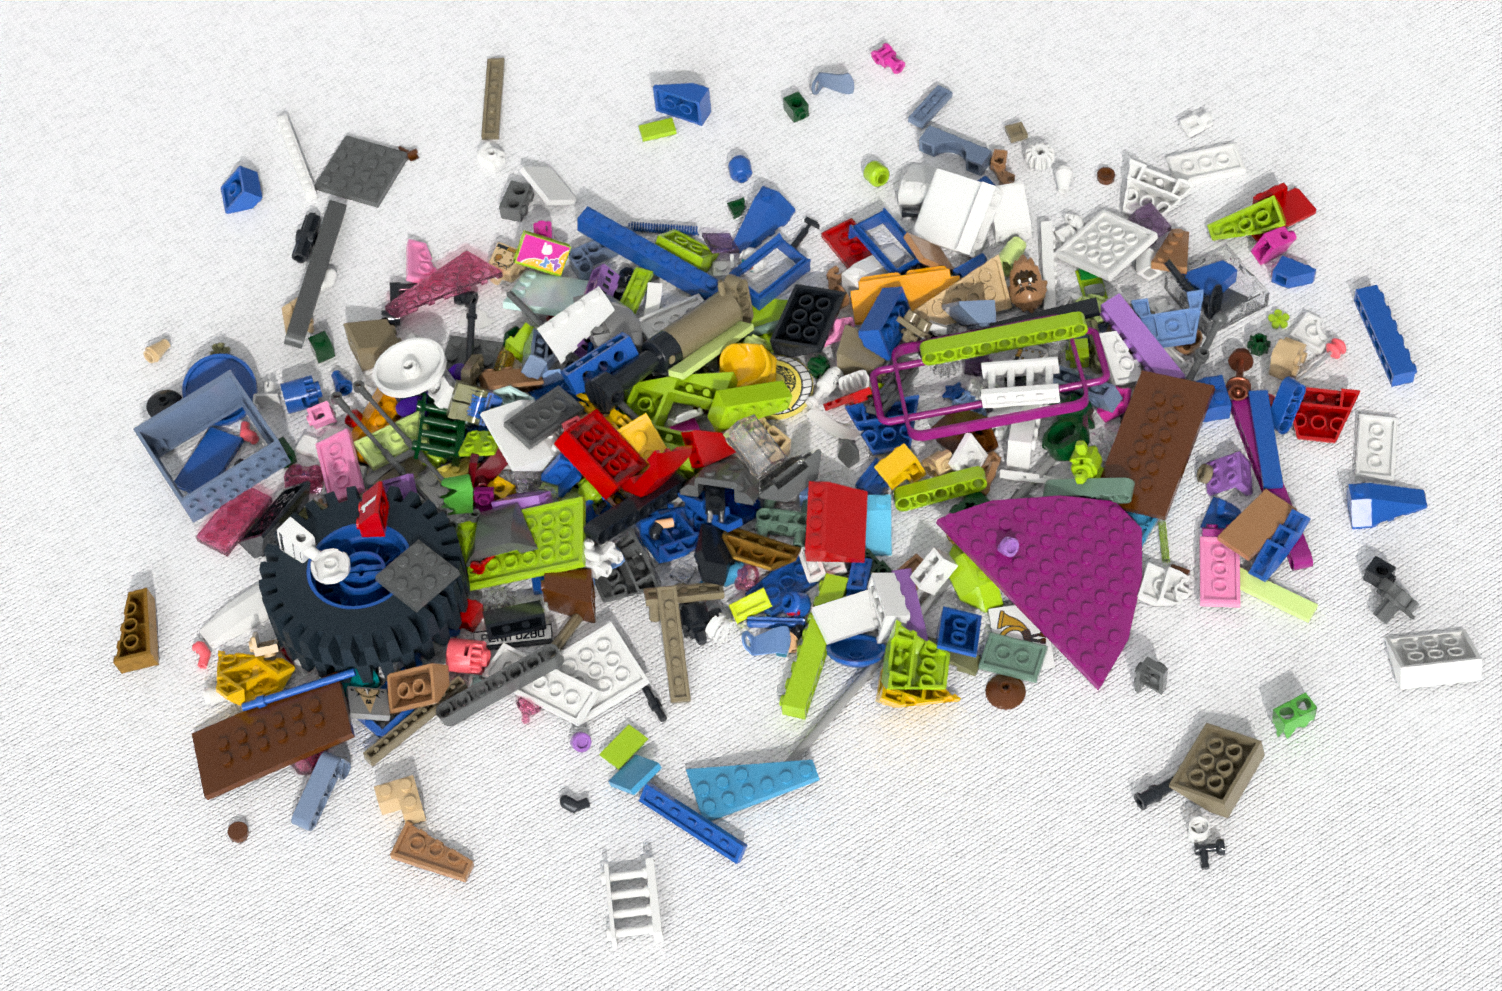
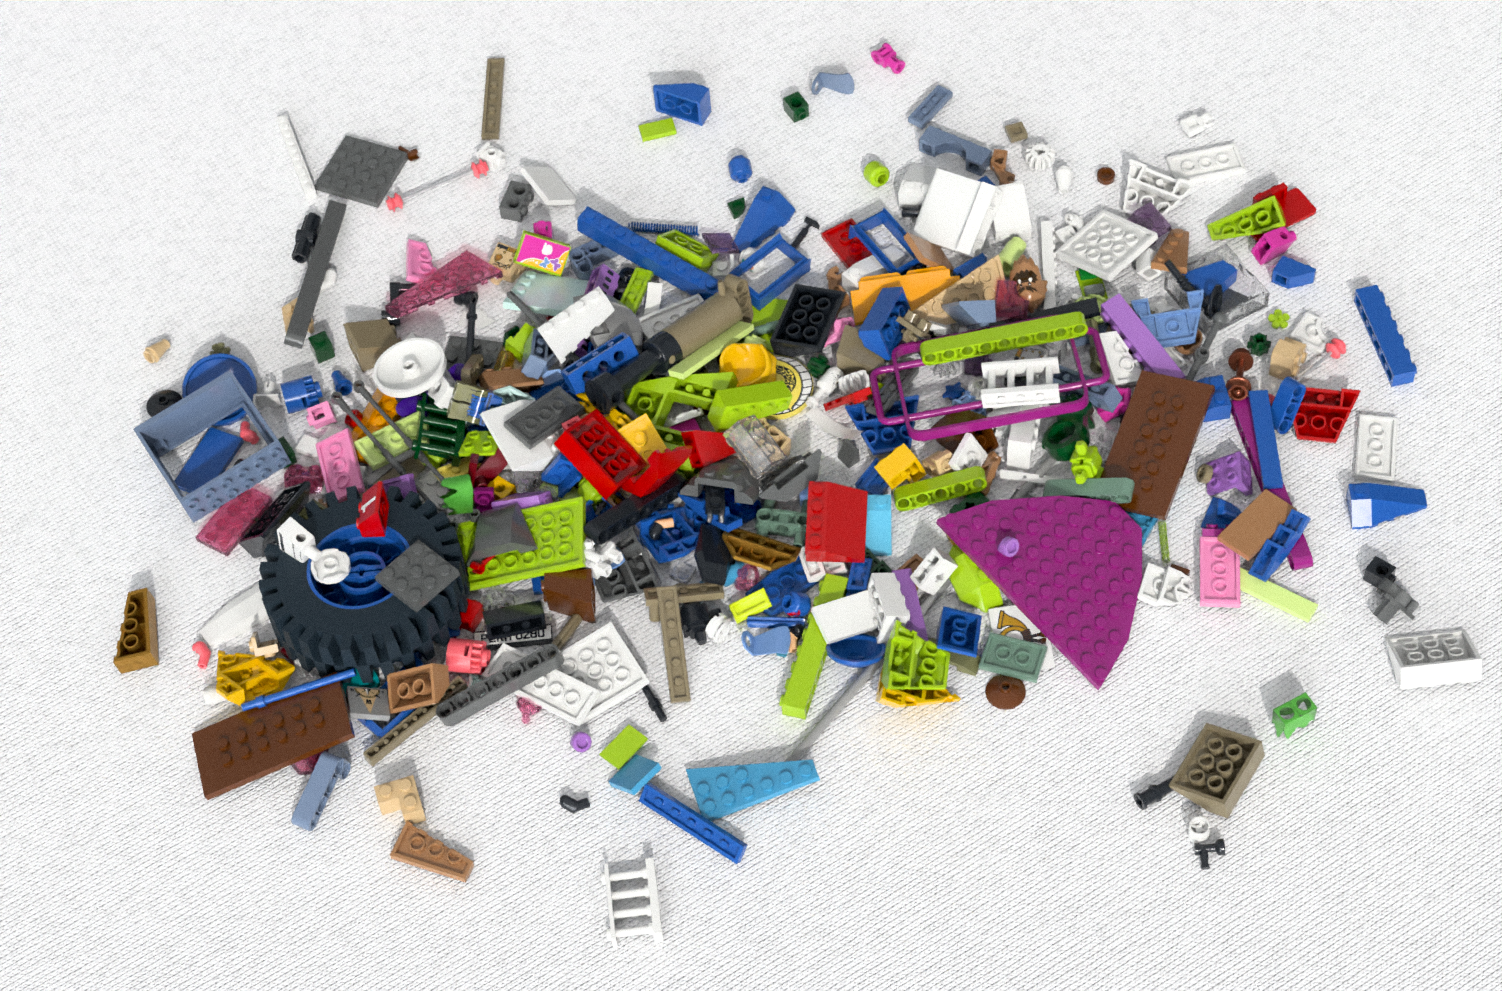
blue slope [220,166,263,214] -> none
reddish brown tile [227,821,249,843] -> none
lime brick [1065,338,1089,368] -> none
dark grey bracket [1134,657,1168,695] -> none
none -> coral axle [385,159,489,212]
none -> clear pink tile [995,280,1029,319]

